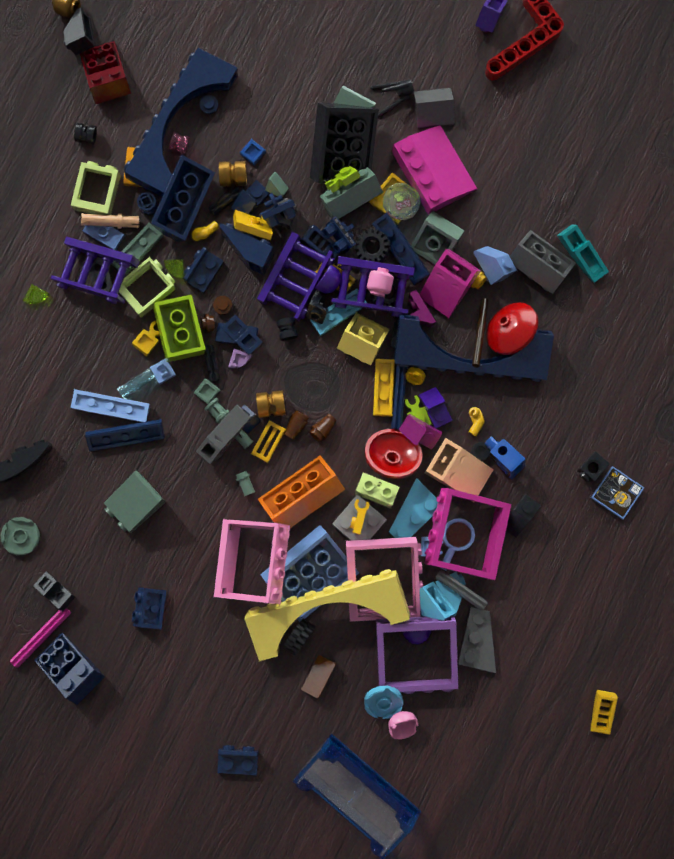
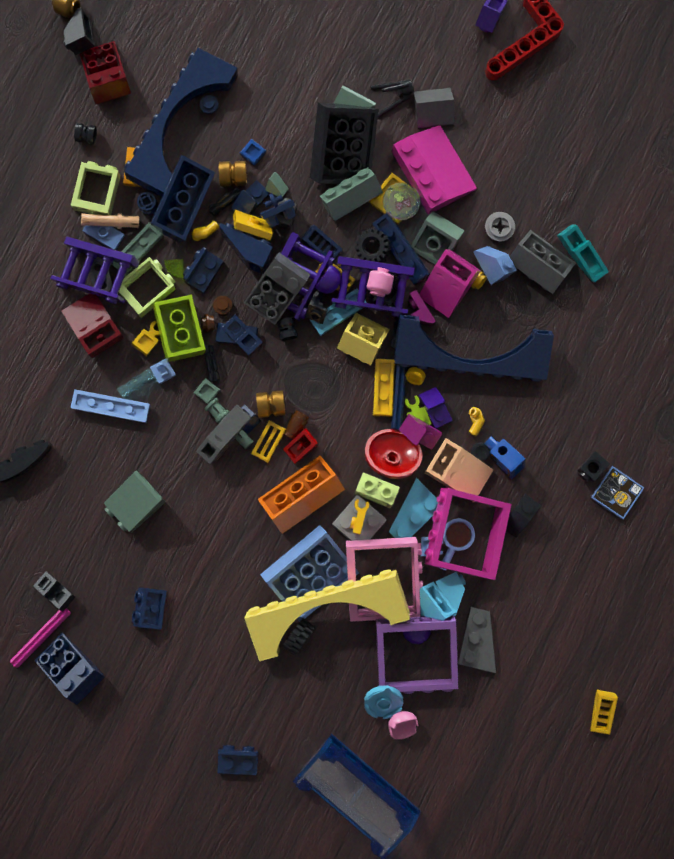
sand green tile [1,517,40,556] -> none
clear neon green tile [23,284,49,304] -> none
dark blue tile [85,419,165,451] -> none
clear pink wheel [169,132,190,154] -> none
bright pink window [214,519,290,604] -> none
lavender tile [228,349,252,368] -> none
sand green pin [236,471,255,497] -> none
reddish brown slope [301,655,336,699] -> none
reddish brown cone [309,414,336,442] -> none
dark blue hips [321,216,356,254] -> none
lime plate [325,166,361,193] -> none
dark grey axle [436,570,488,610] -> none
dark brown bar [472,298,489,368] -> none
red dish [486,302,538,355] -> none
none -> dark red slope [62,293,124,358]
none -> dark grey slope [244,252,310,325]
none -> red slope [283,428,318,464]
none -> light grey gear [485,212,515,242]

